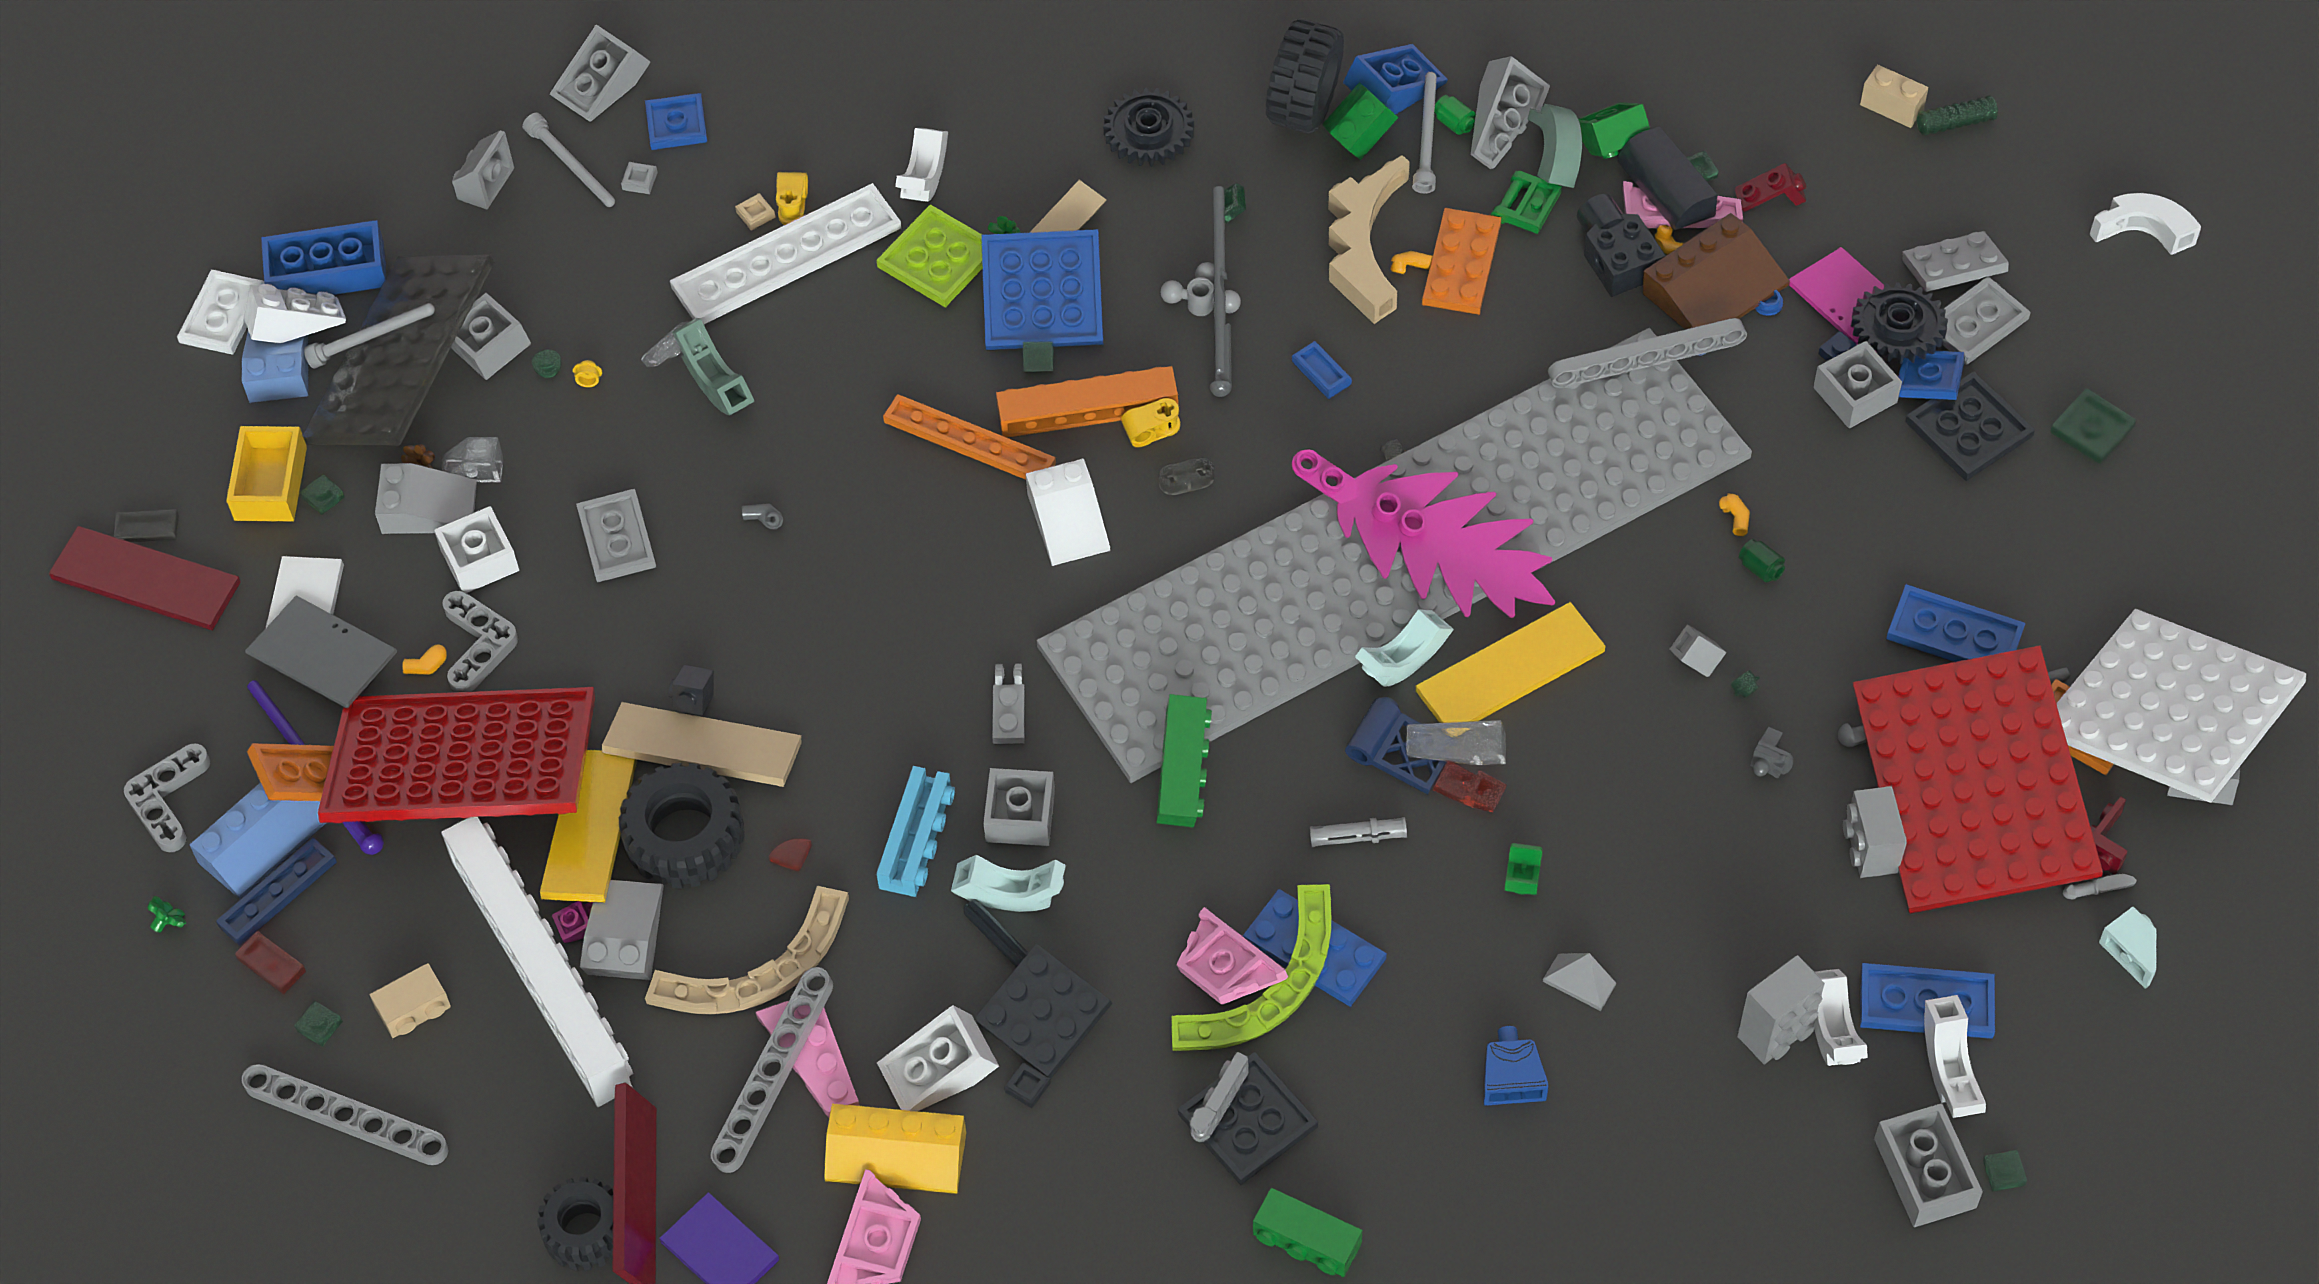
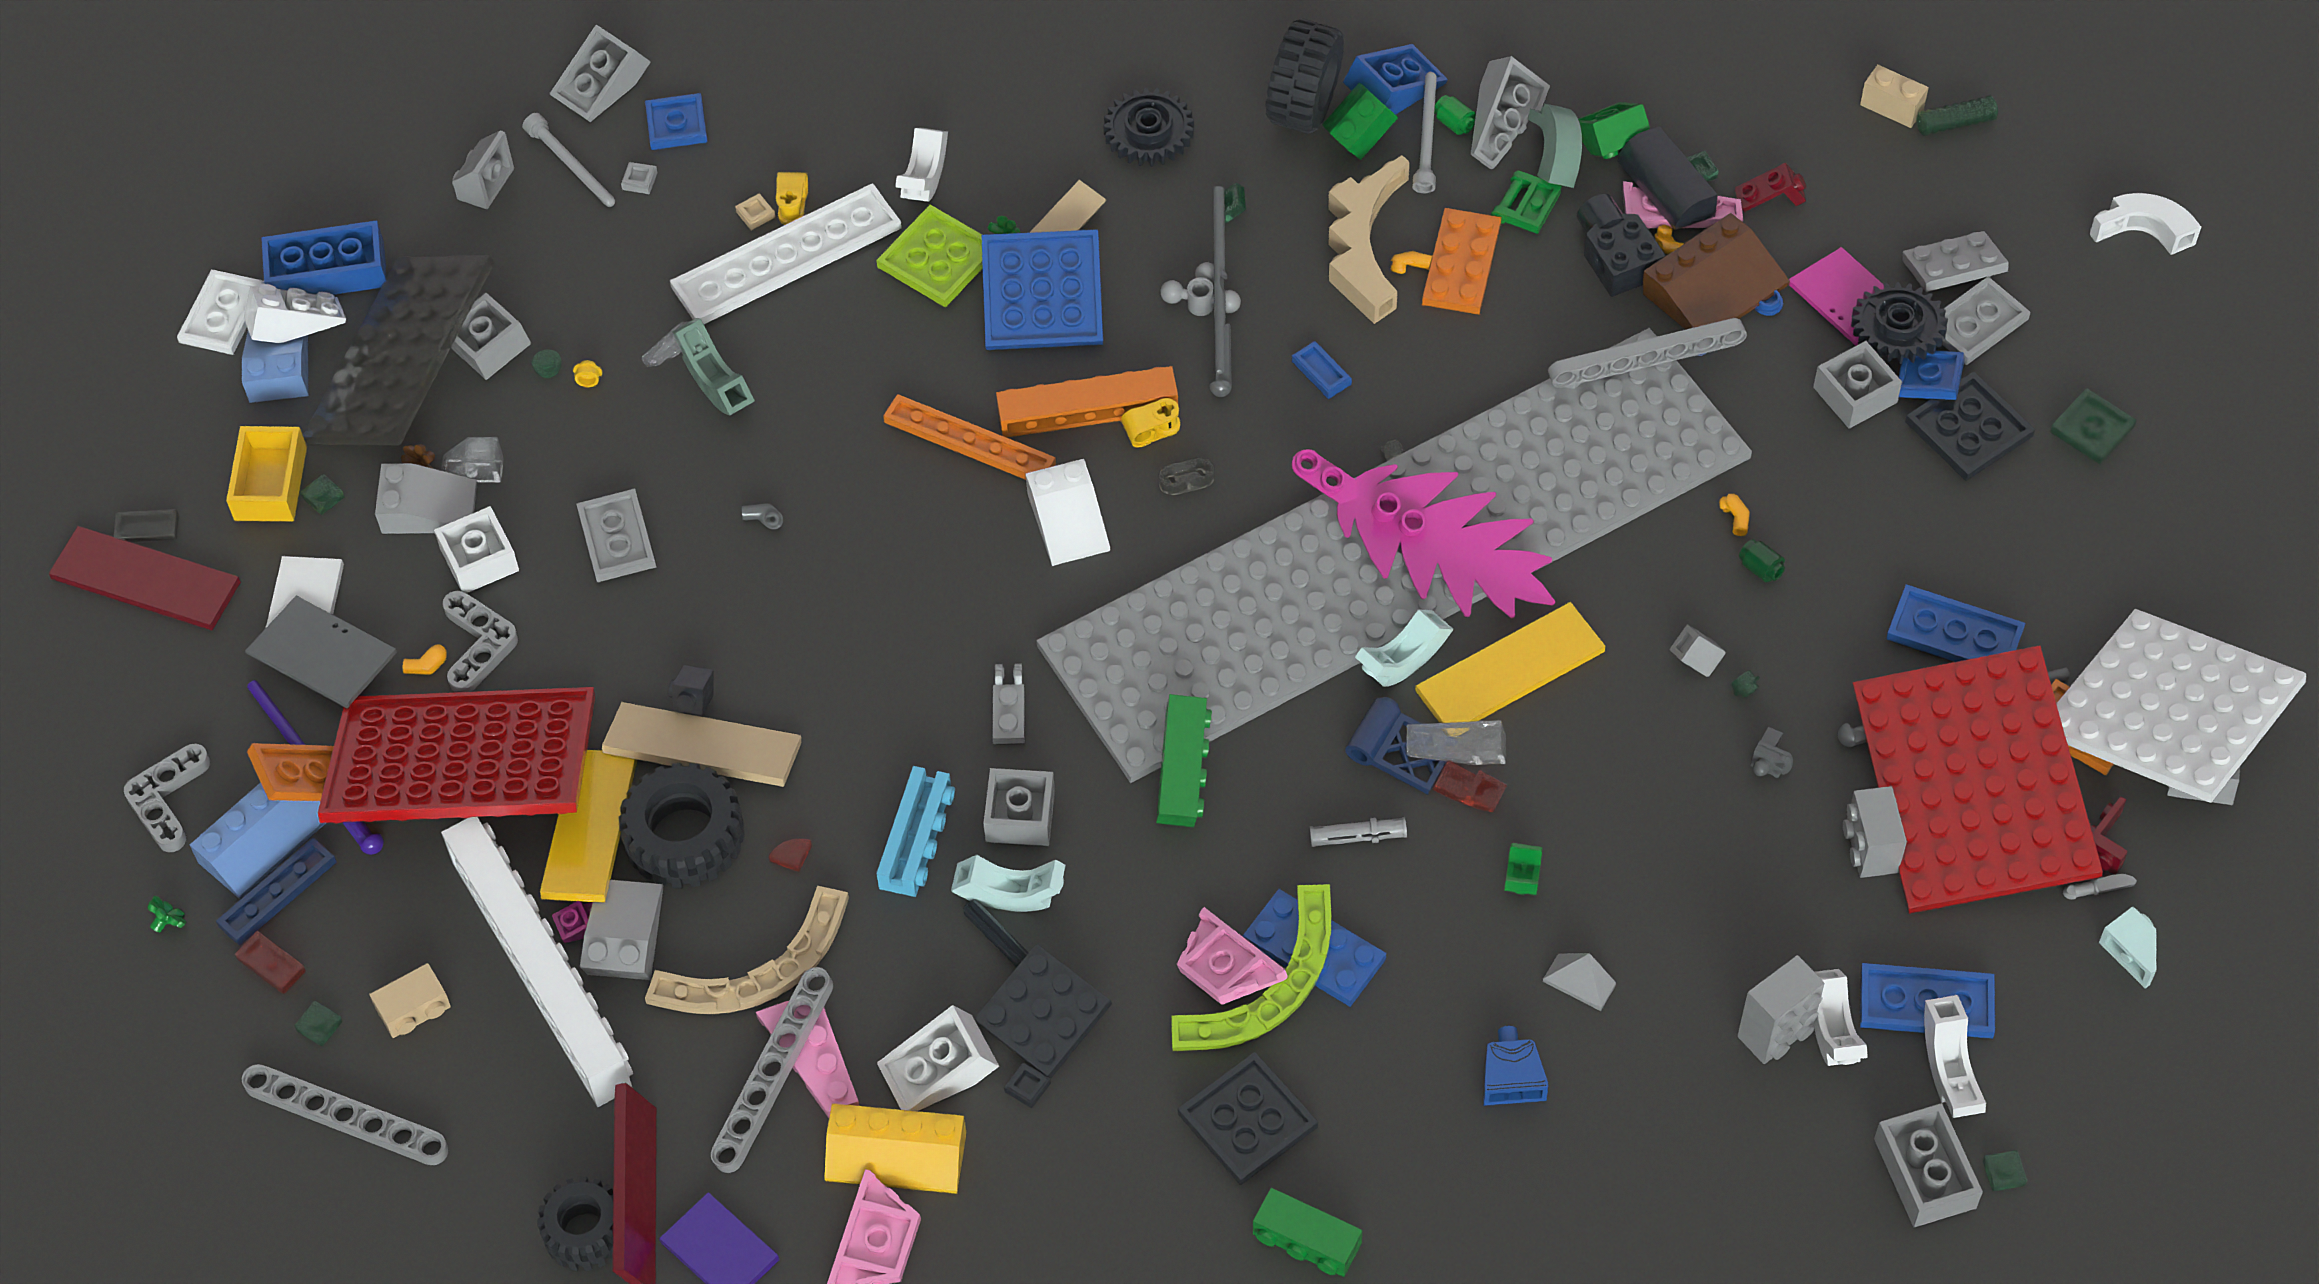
light grey piece [304,303,435,369] -> none
clear green plate [1023,341,1054,372] -> none
light grey hinge [1190,1052,1249,1143] -> none
dark blue plate [1818,331,1857,361] -> none

